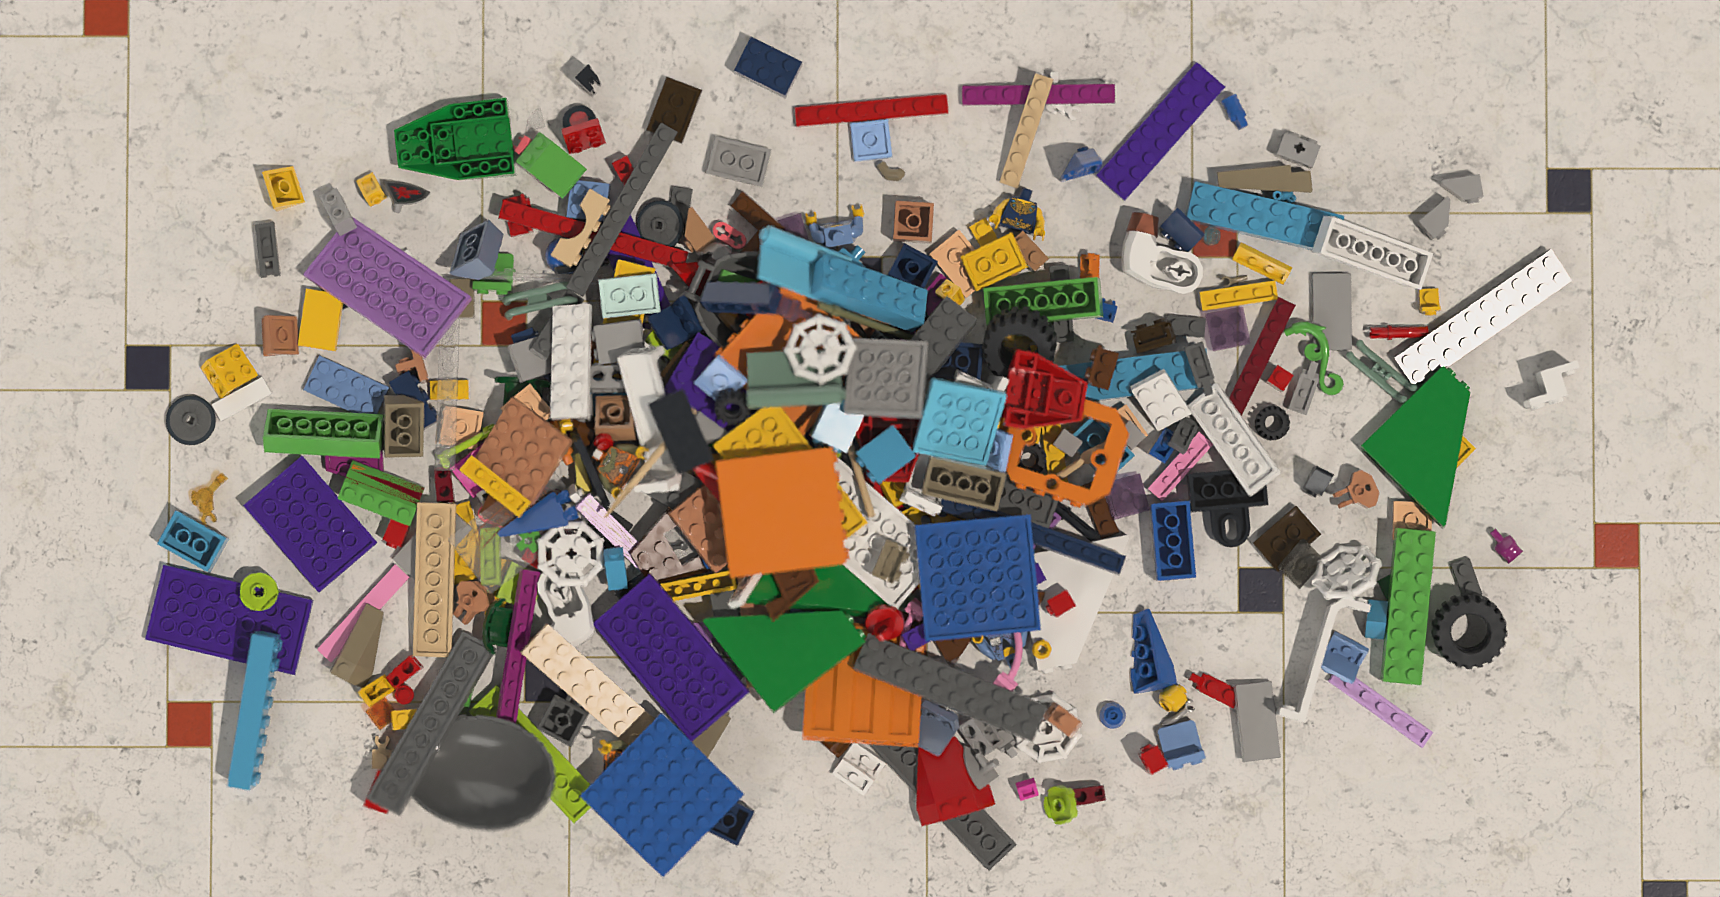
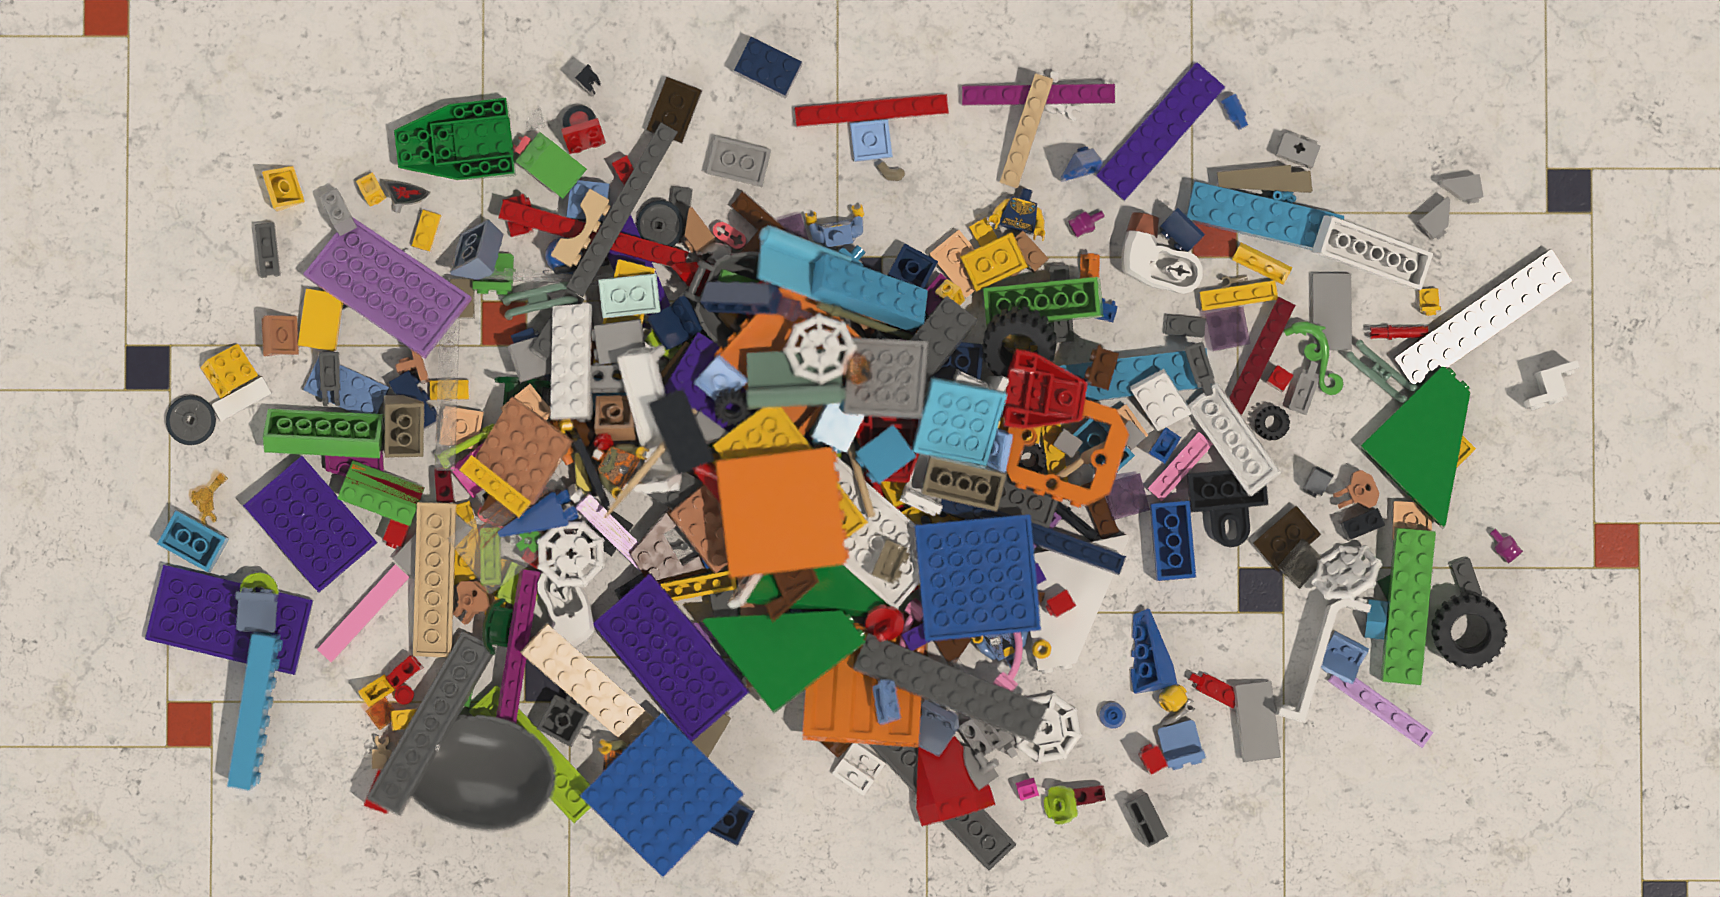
dark tan wedge [330,603,384,688] -> none
dark azure brick [604,547,628,591] -> none
nougat brick [893,201,934,244] -> none
nougat torso [1043,702,1083,739] -> none
dark brown hinge [1131,318,1177,354] -> none
dark grey plate [1167,417,1199,455] -> none
clear light blue plate [1203,226,1221,246] -> none
none -> sand blue bracket [236,588,278,633]
none -> dark grey hinge [319,352,341,407]
none -> yellow plate [412,210,441,252]
none -> clear orange head [845,355,871,385]
none -> medium blue bracket [872,680,901,724]
none -> magenta piece [1068,210,1105,238]
none -> dark grey piece [1125,793,1168,847]
none -> black brick [1340,508,1385,541]

